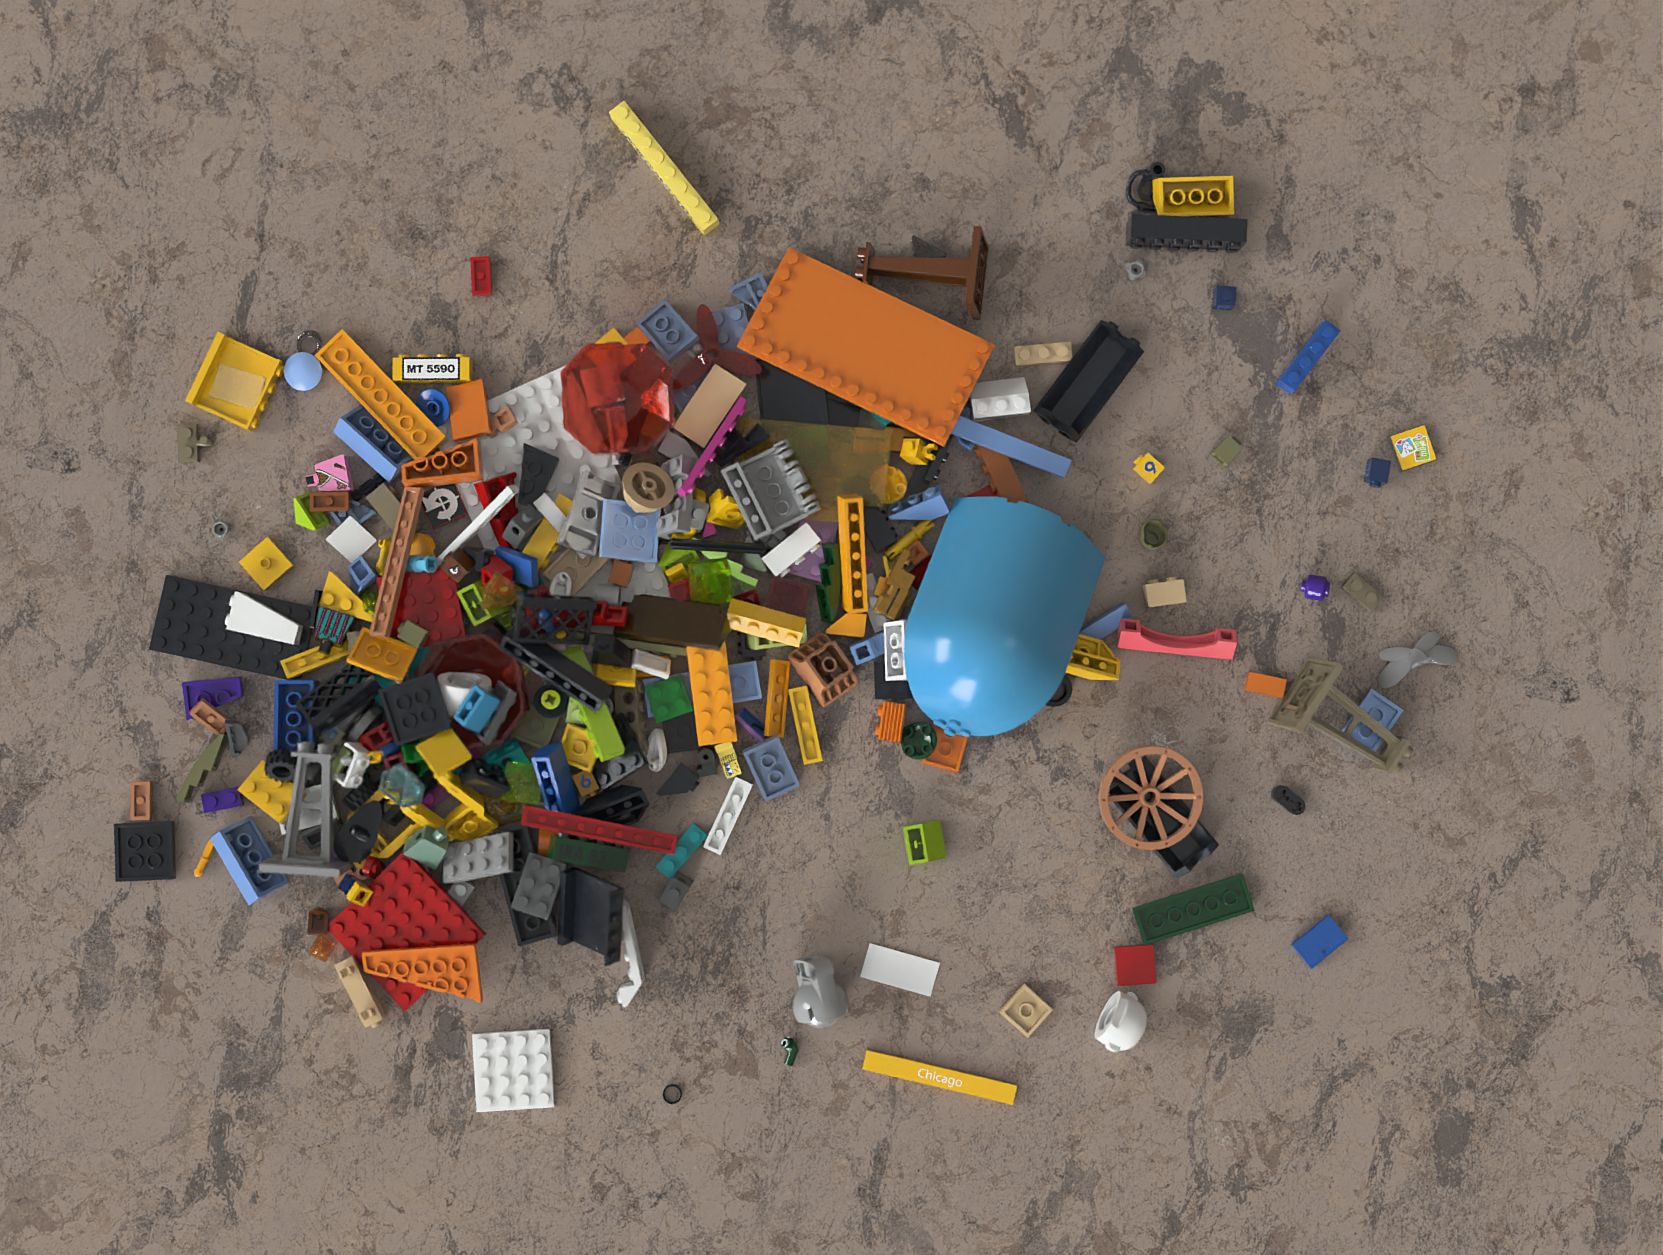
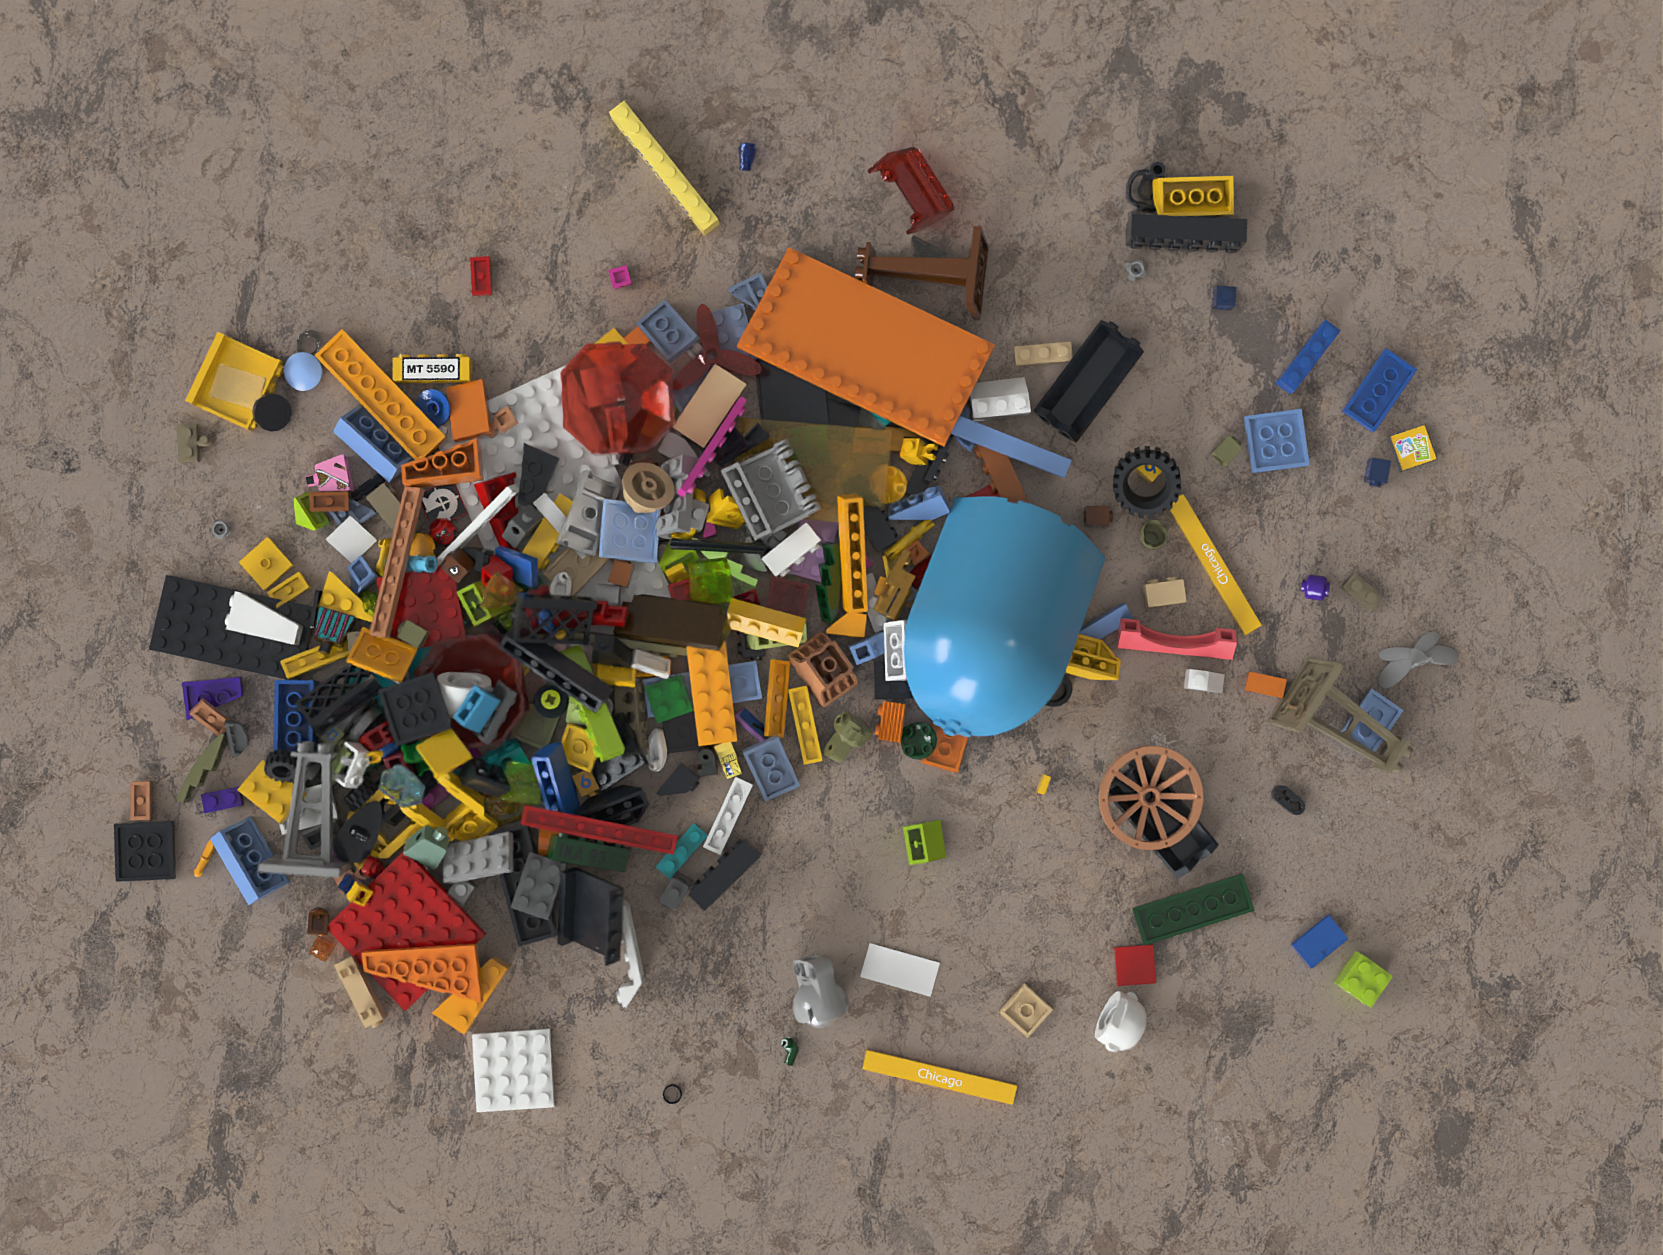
none -> black tile [252,393,292,432]
none -> yellow plate [267,572,311,608]
none -> red head [429,518,458,546]
none -> light orange wedge [432,956,511,1034]
none -> dark pink plate [608,265,632,290]
none -> black brick [688,838,762,911]
none -> clear blue cone [738,142,757,171]
none -> olive piece [824,711,872,763]
none -> clear red windscreen [867,147,954,235]
none -> yellow tile [1036,774,1051,795]
none -> reddish brown brick [1084,506,1113,527]
none -> black tyre [1113,446,1181,518]
none -> yellow tile [1170,494,1262,635]
none -> white slope [1184,669,1225,694]
none -> medium blue plate [1244,409,1310,473]
none -> lime brick [1334,951,1393,1008]
none -> blue plate [1342,348,1417,433]

